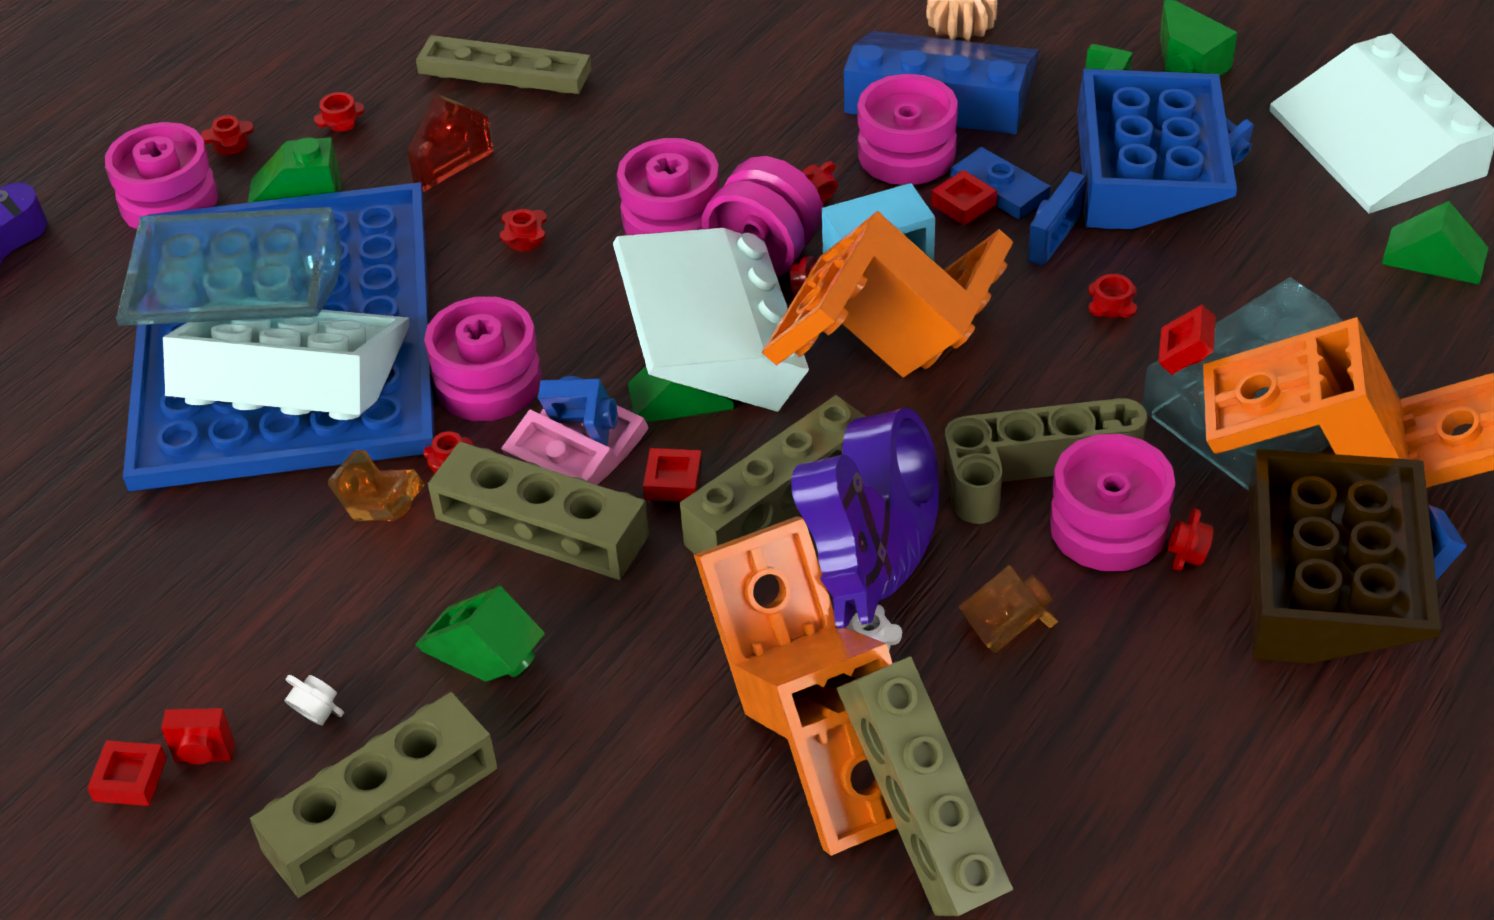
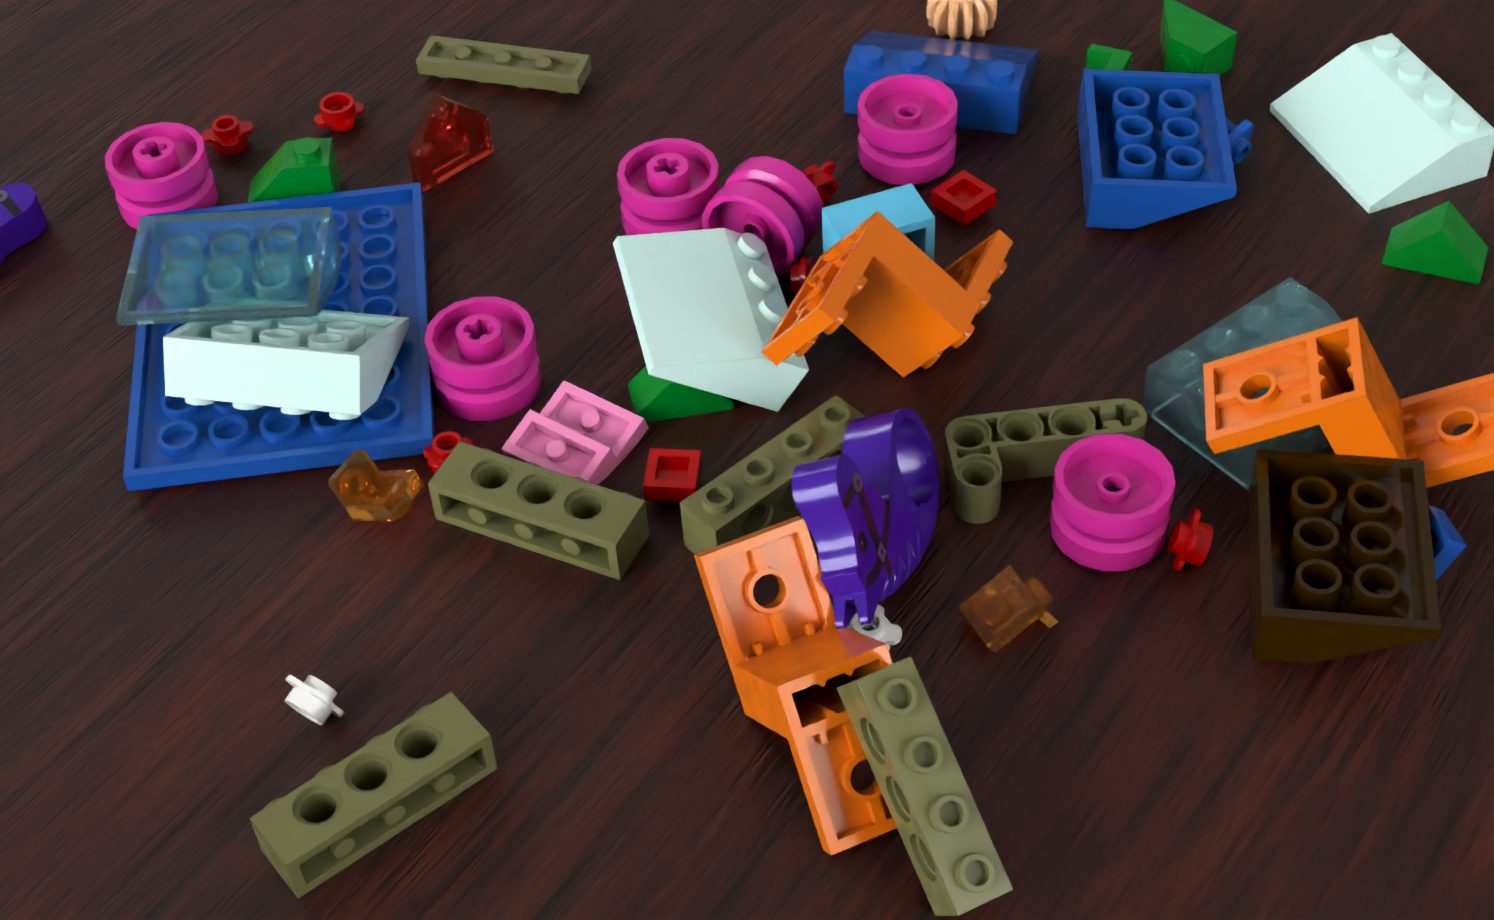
red plate [87,741,167,806] -> none
red plate [161,708,235,765] -> none
green slope [415,585,545,682] -> none
red plate [499,209,547,251] -> none
blue bracket [538,376,618,446] -> none
blue plate [951,147,1050,220] -> none
blue plate [1028,171,1086,266] -> none
red plate [1088,274,1137,318] -> none
red plate [1158,304,1216,375] -> none

